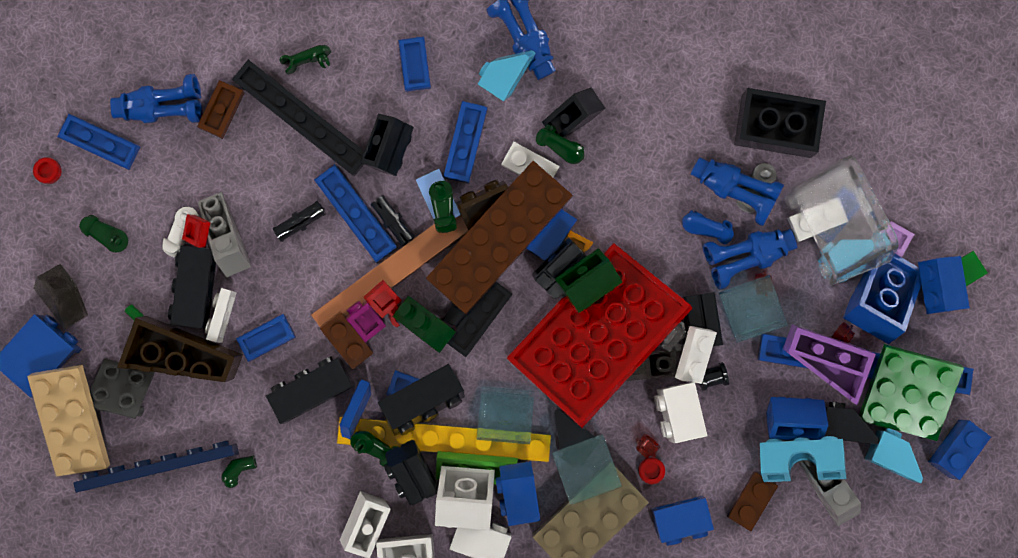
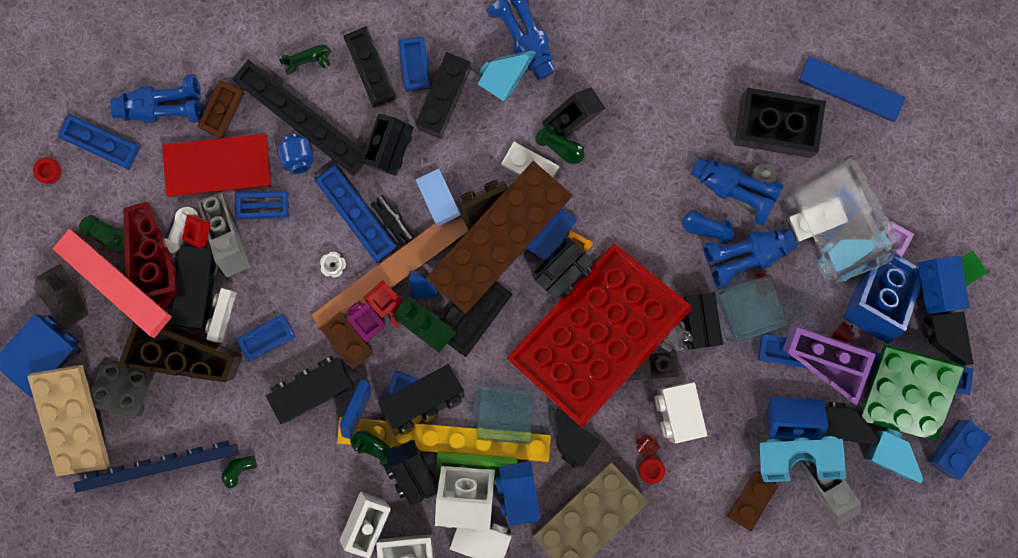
black pin [273,201,326,242] -> none
dark green piece [429,181,457,233] -> none
blue plate [443,101,488,184] -> none
clear light blue tile [552,434,622,505] -> none
dark green brick [555,248,622,313] -> none
blue brick [651,496,714,546] -> none
white plate [675,326,717,384] -> none
black bush [699,362,729,391] -> none
none -> coral tile [53,229,172,338]
none -> dark red wedge [124,202,177,308]
none -> red tile [162,134,272,197]
none -> blue tile [235,191,289,220]
none -> blue head [277,133,315,175]
none -> white plate [320,252,346,278]
none -> black tile [343,26,397,108]
none -> blue tile [409,271,438,298]
none -> black brick [415,52,471,139]
none -> blue tile [798,56,906,122]
none -> black slope [922,311,974,365]

